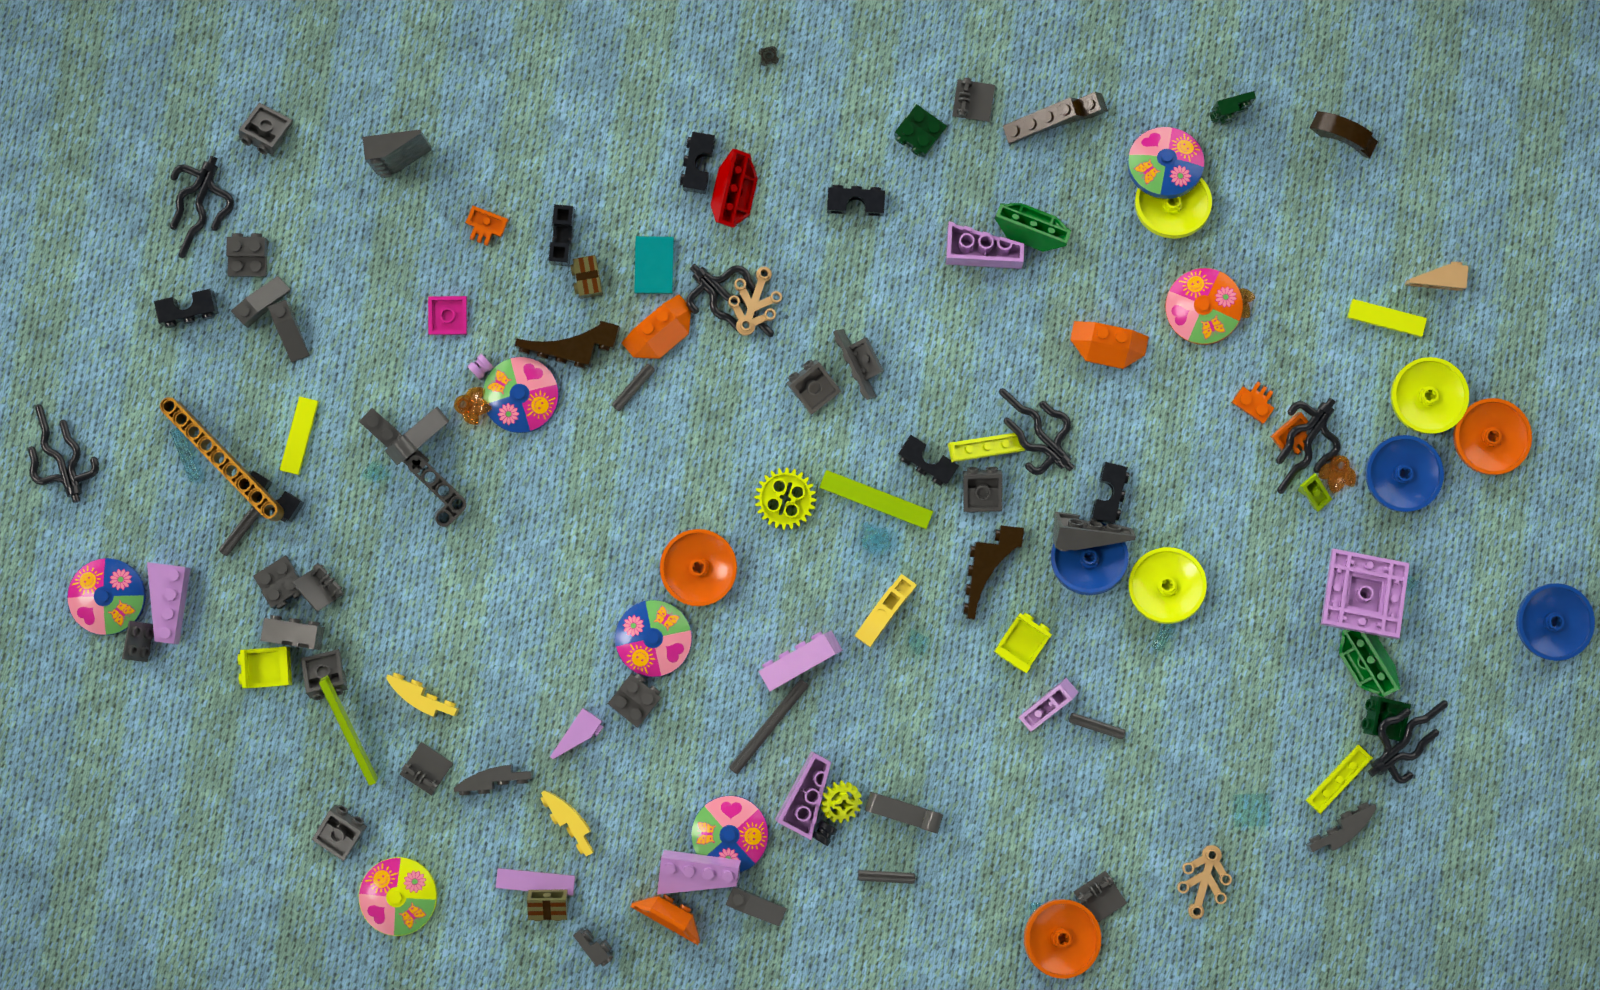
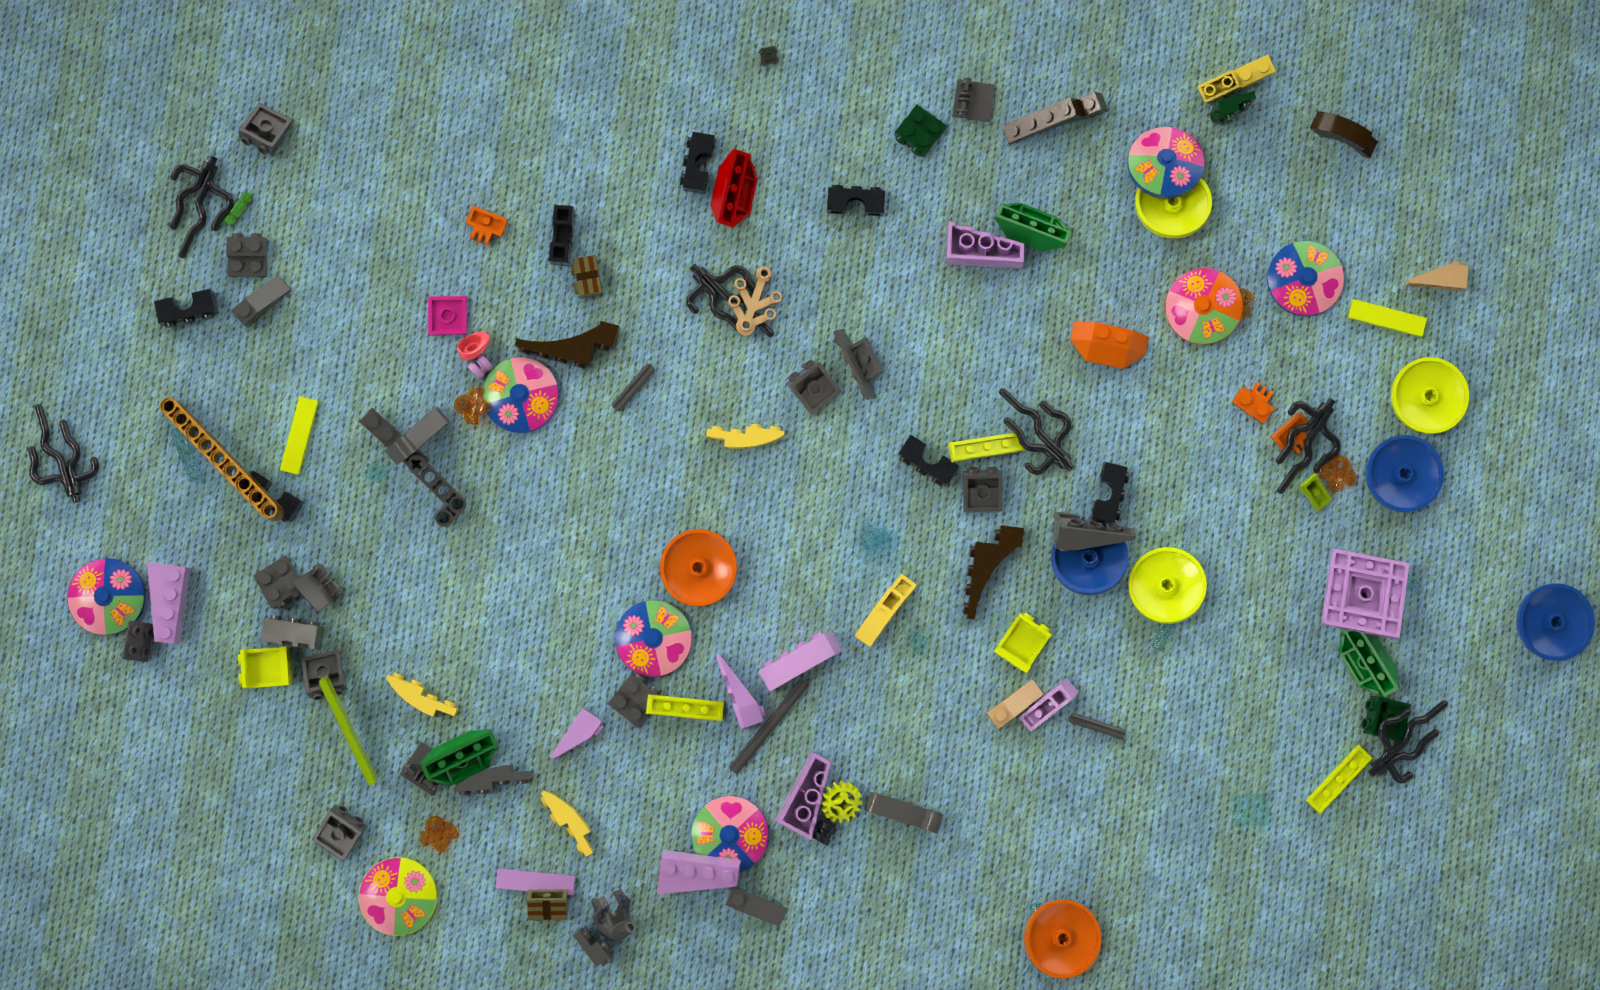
dark grey axle [219,507,260,556] -> none
dark grey slope [268,300,310,362] -> none
dark grey slope [362,130,432,178] -> none
orange wedge [621,294,691,359] -> none
orange wedge [630,894,701,945] -> none
teal tile [634,236,674,294] -> none
neon yellow gear [754,467,817,530] -> none
lime tile [819,470,933,529] -> none
dark grey axle [858,870,915,884] -> none
dark grey hinge [1073,870,1127,922] -> none
tan plant [1177,845,1232,919] -> none
dark grey slope [1306,802,1377,852] -> none
orange dish [1453,398,1532,475] -> none
none -> bright green axle [224,192,253,227]
none -> green wedge [420,729,498,786]
none -> clear orange plate [420,816,459,853]
none -> coral hat [457,332,490,361]
none -> dark grey piece [591,889,636,941]
none -> neon yellow tile [646,694,724,721]
none -> light yellow slope [706,424,784,449]
none -> lavender wedge [716,654,766,729]
none -> tan slope [986,679,1044,729]
none -> light yellow slope [1198,54,1276,104]
none -> dish [1267,240,1344,317]

